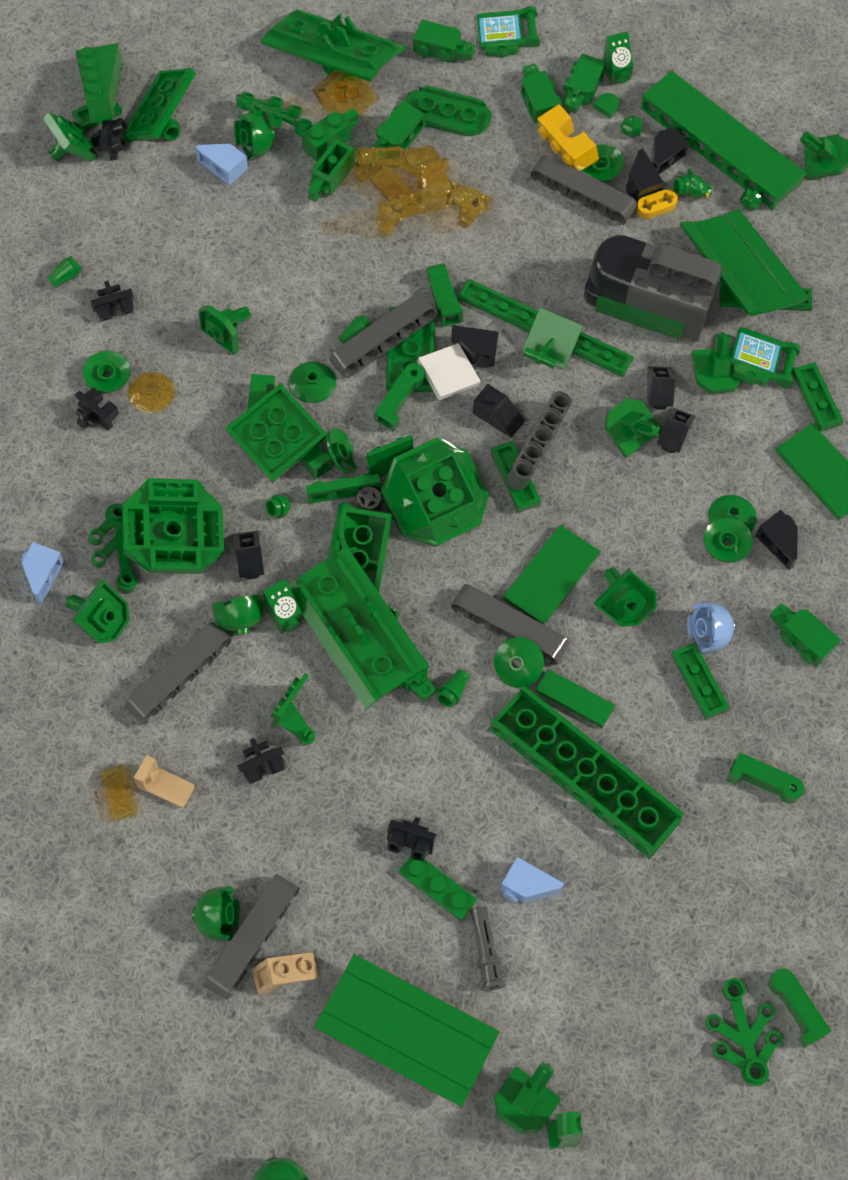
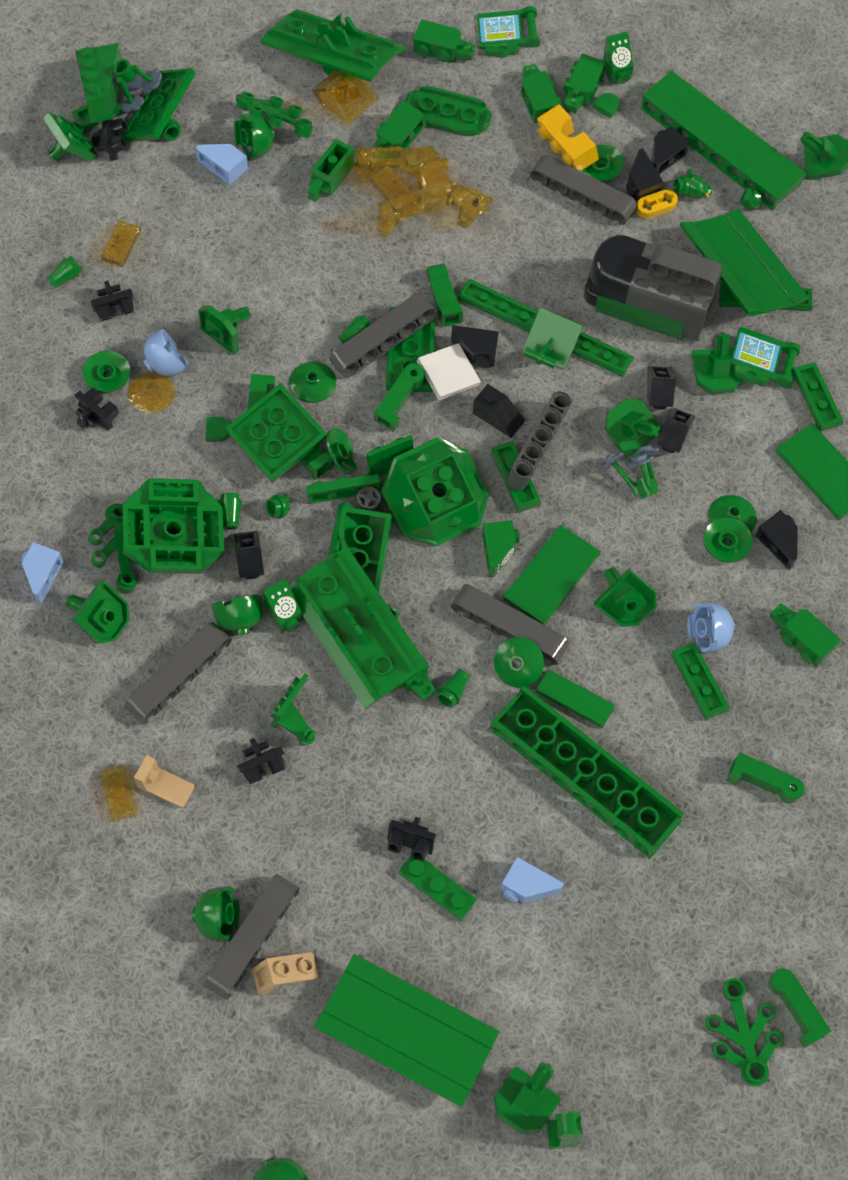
green hinge [302,108,359,163] -> none
dark grey pin [470,906,506,991] -> none
green plate [620,115,642,138] -> none
none -> clear yellow plate [101,220,141,267]
none -> plant [113,59,162,113]
none -> light blue cylinder [143,329,189,377]
none -> green tile [205,417,230,442]
none -> green cone [218,492,242,530]
none -> green slope [482,520,520,578]
none -> plant [602,445,659,499]

